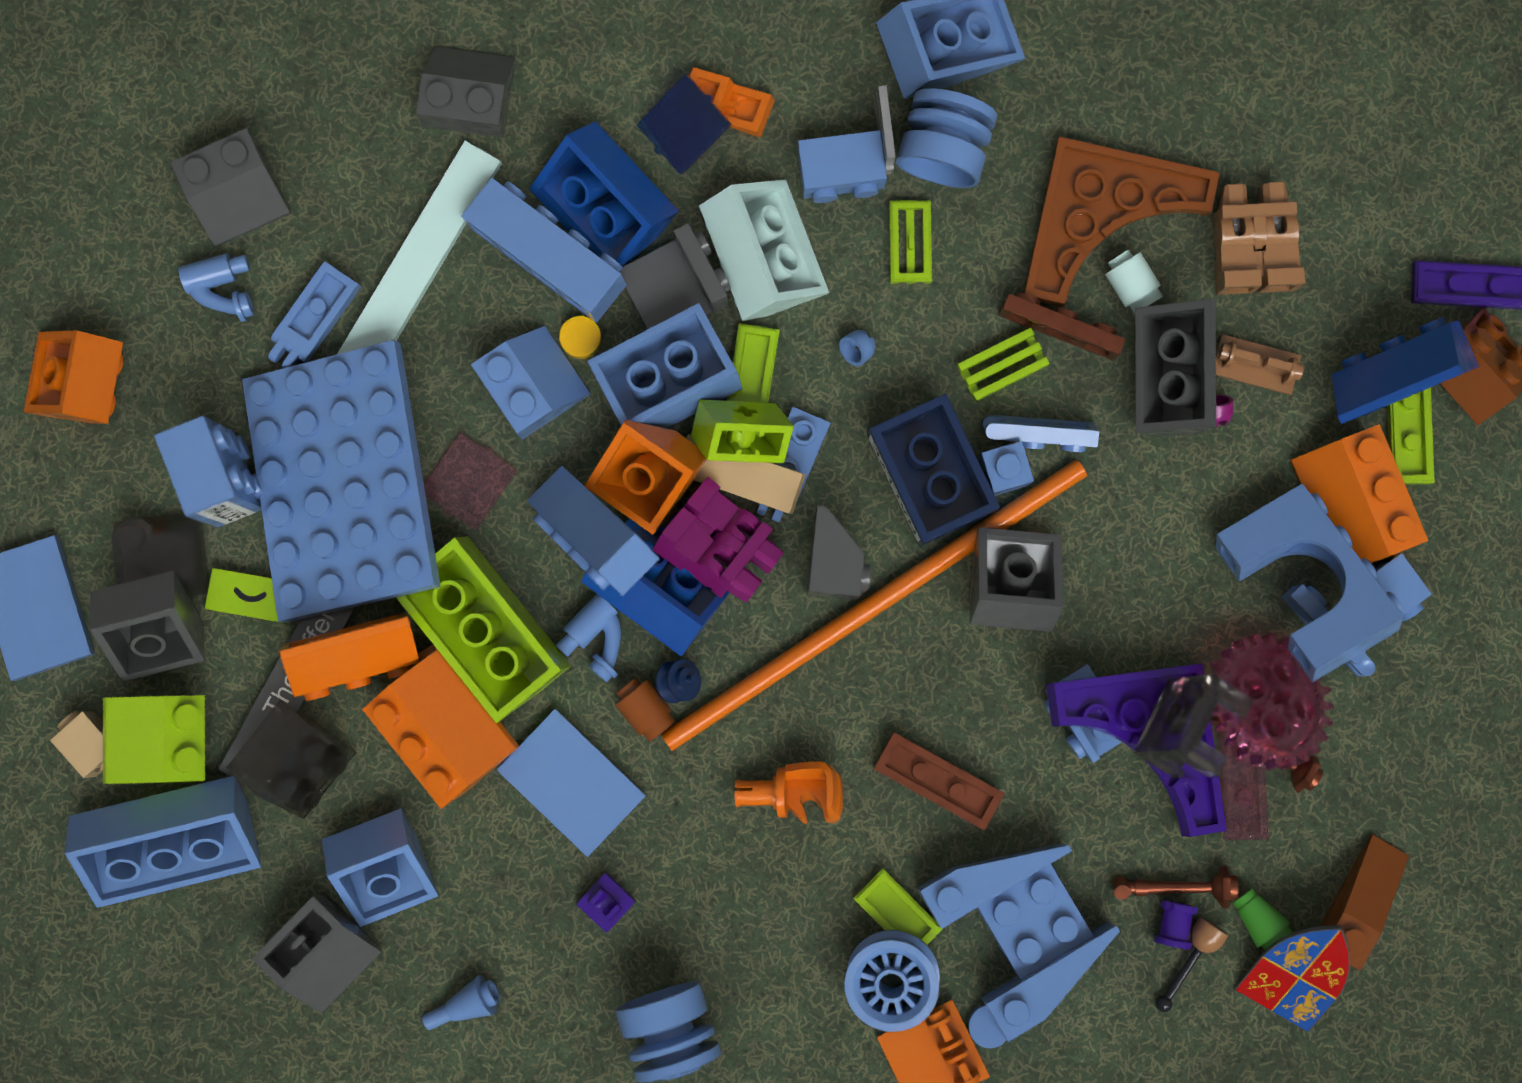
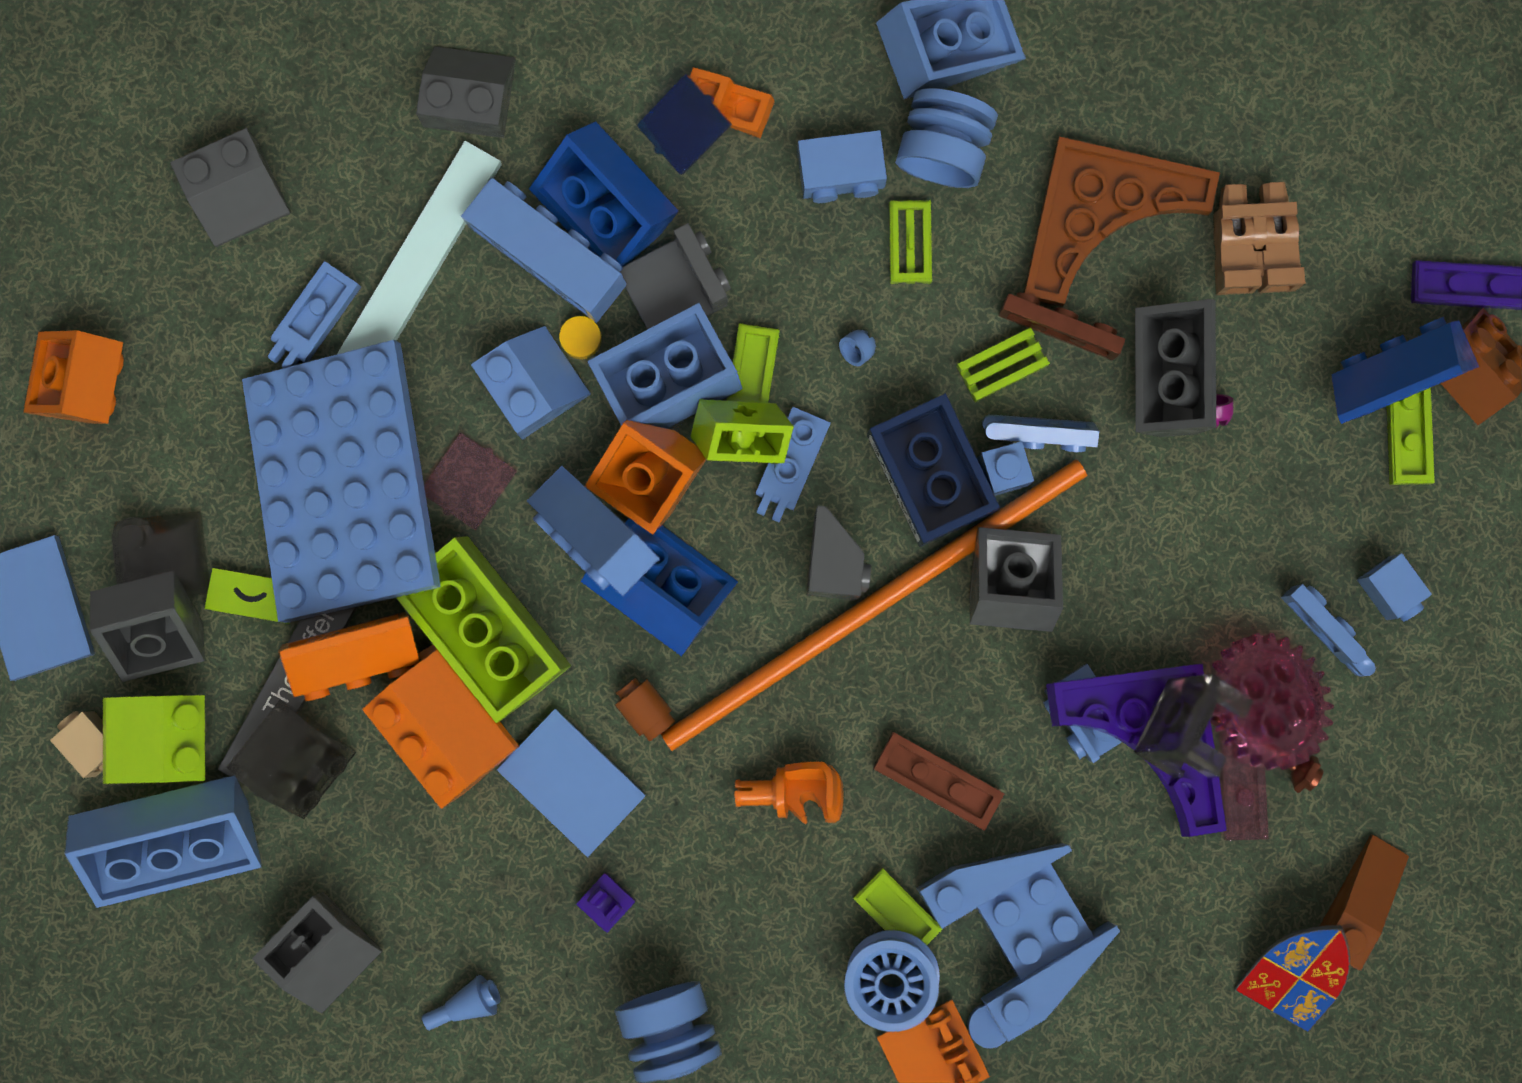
medium blue brick [154,416,262,527] -> none
medium blue plant [178,253,255,322] -> none
medium blue slope [322,808,438,927] -> none
medium blue plant [555,593,621,683] -> none
magenta hips [653,477,784,603] -> none
dark blue wheel [655,659,701,703] -> none
tan tile [687,434,806,514] -> none
light aqua slope [699,179,829,321] -> none
light grey piece [874,85,896,175] -> none
light aqua brick [1105,250,1163,314] -> none
copper piece [1112,866,1238,909] -> none
dark purple bush [1153,899,1198,950] -> none
hinge [1155,917,1229,1012] -> none
medium nougat hinge [1216,334,1304,395] -> none
medium blue arch [1216,483,1404,682] -> none
bright green cone [1232,888,1293,951] -> none
orange slope [1290,424,1429,563] -> none

